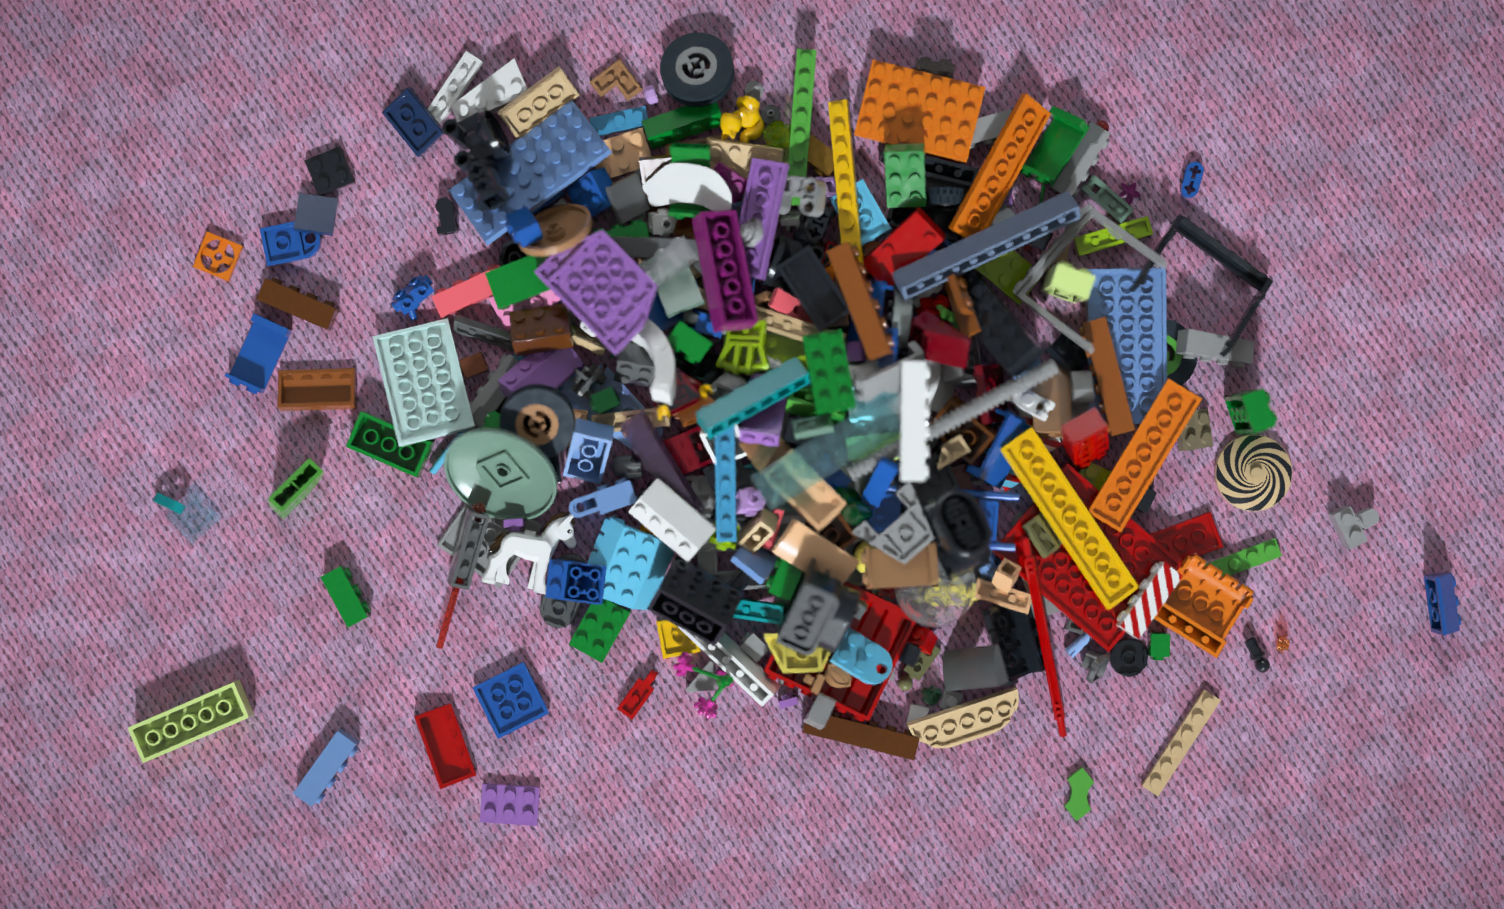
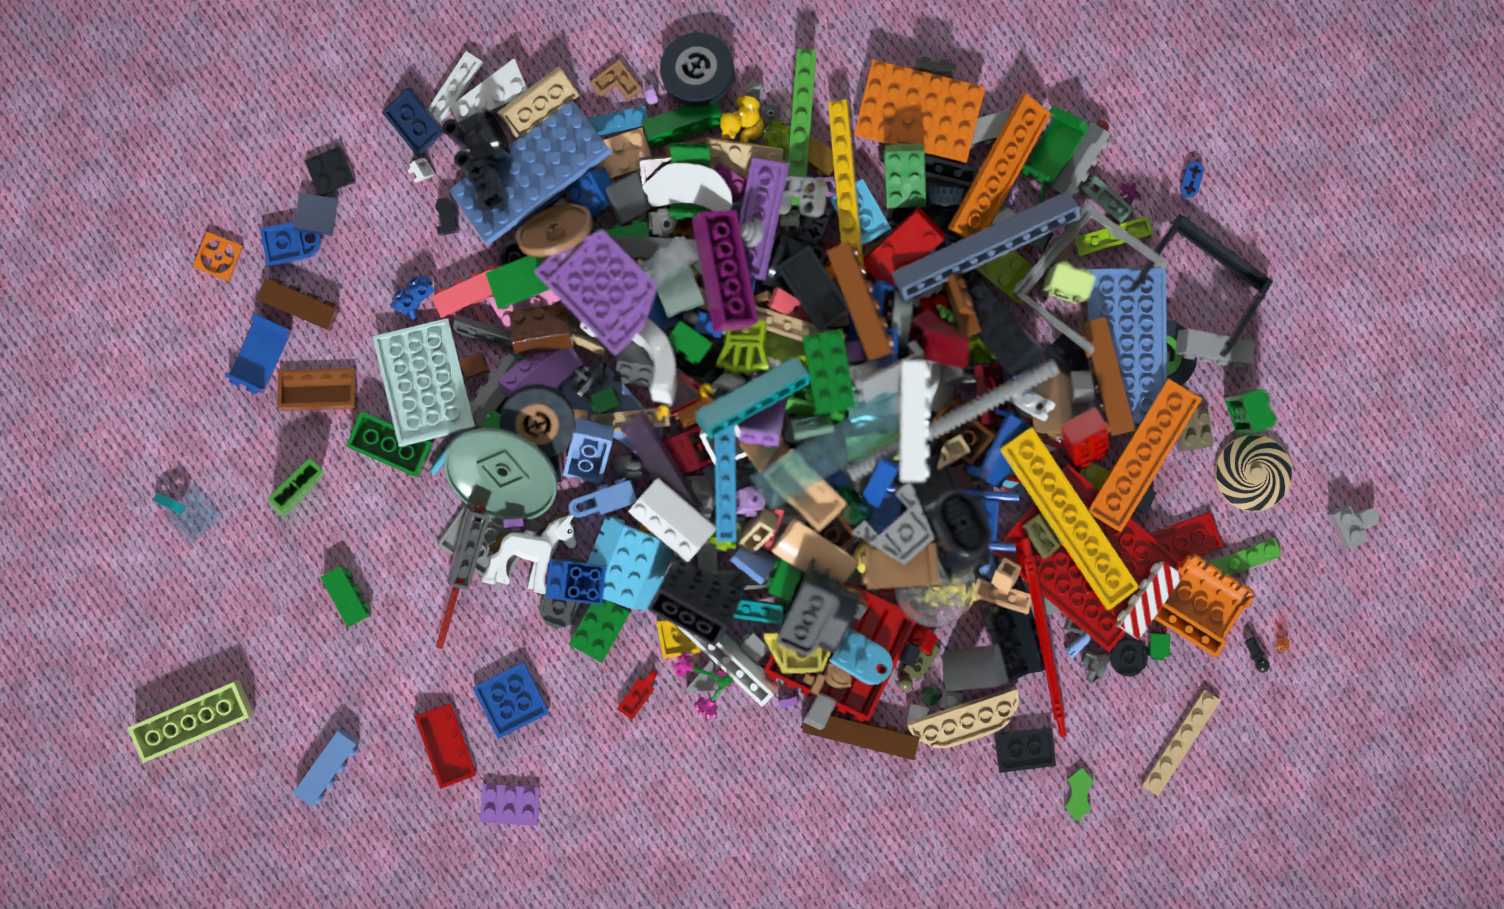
blue brick [505,206,544,248] -> none
blue slope [1423,572,1461,635] -> none
none -> white tile [408,158,435,182]
none -> clear neon green hips [968,334,996,365]
none -> black plate [994,727,1056,773]

